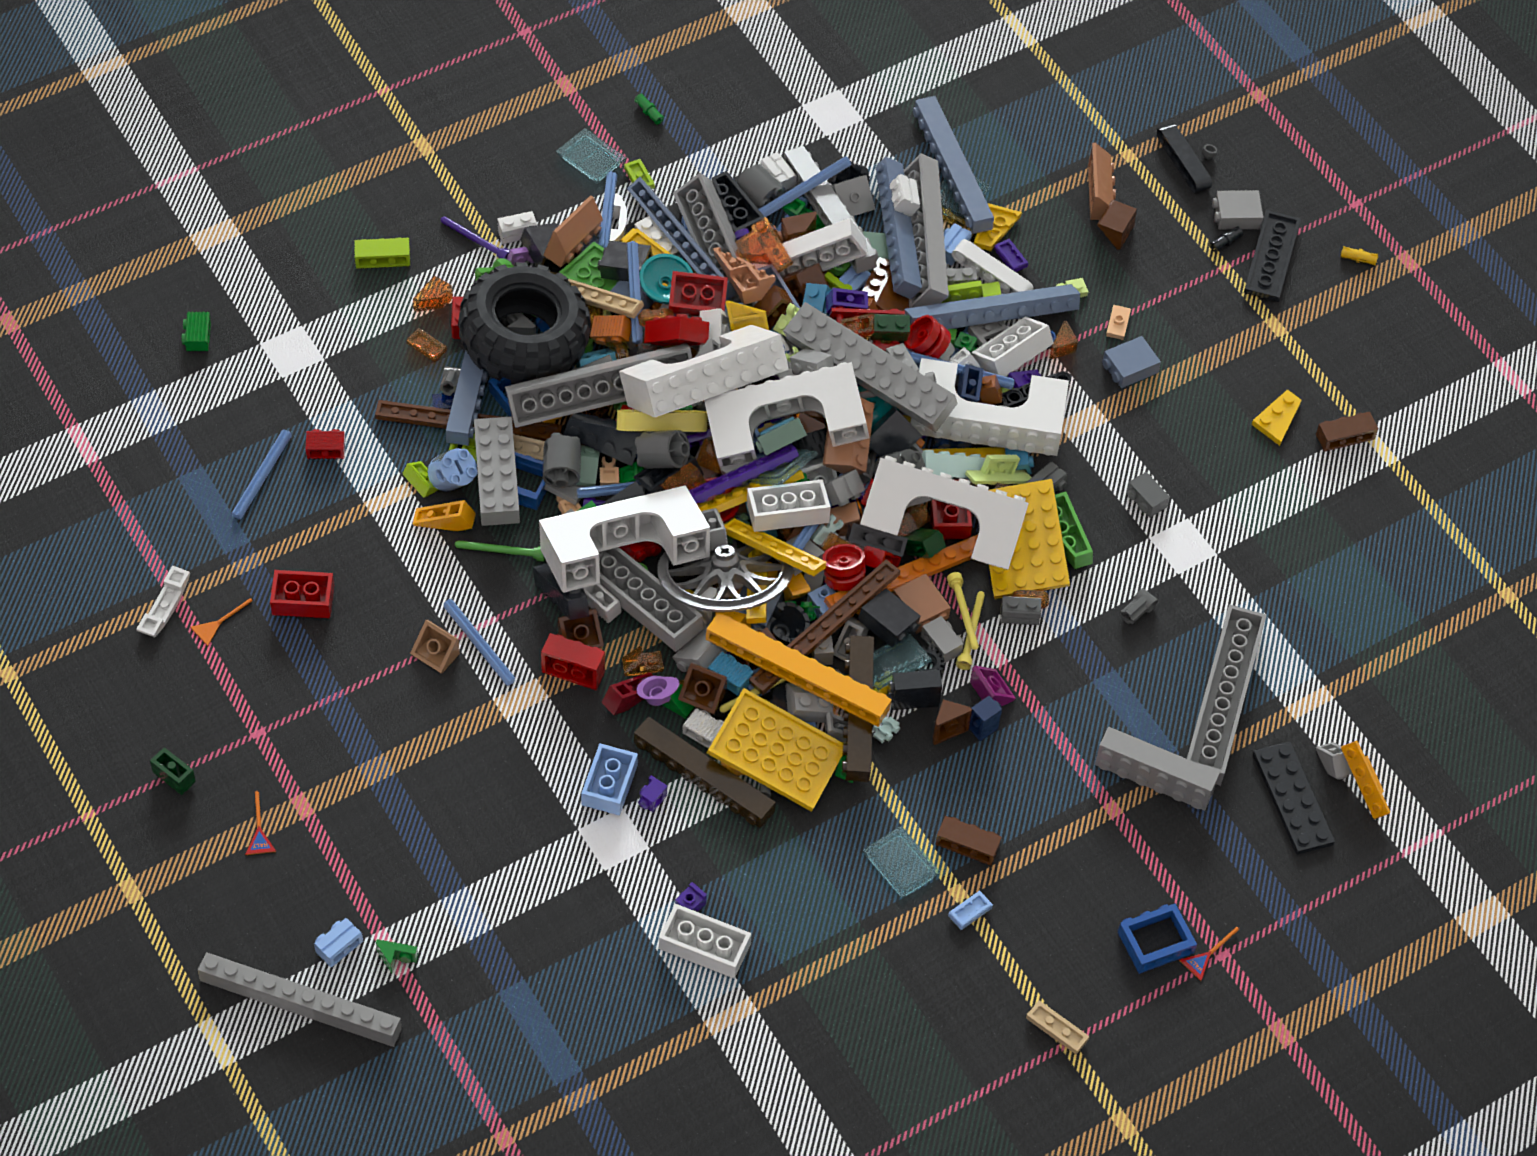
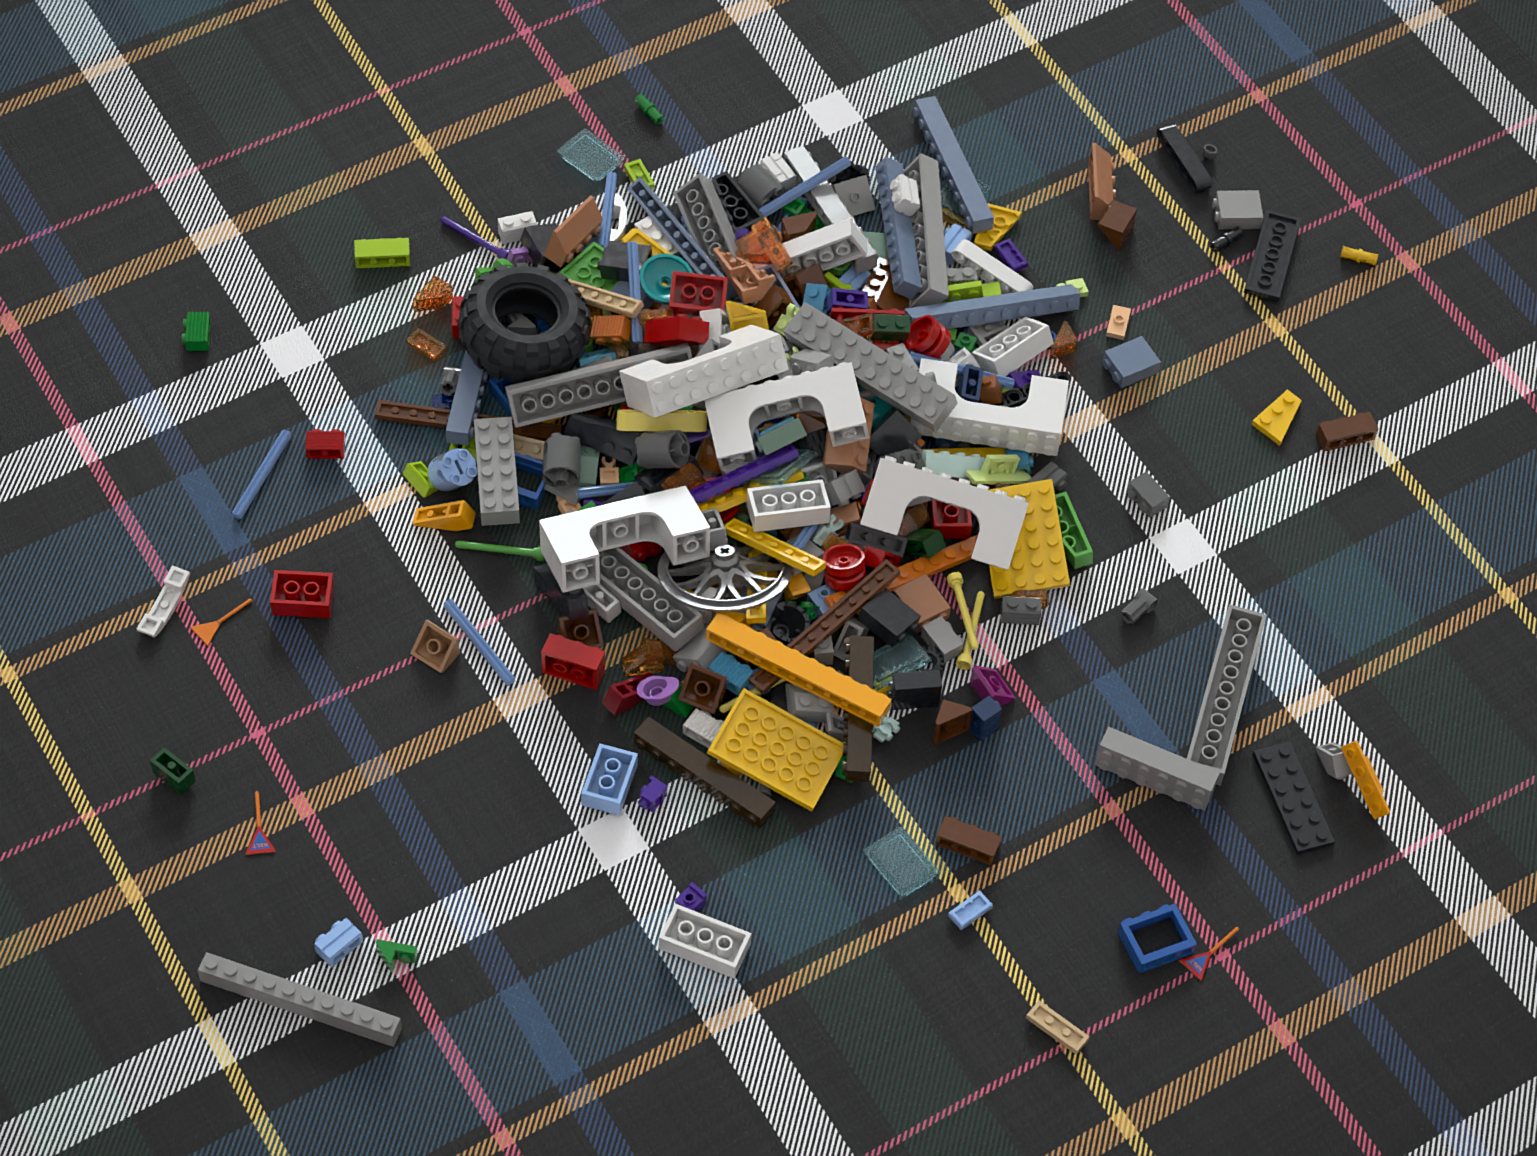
none -> clear orange plate [640,638,677,665]

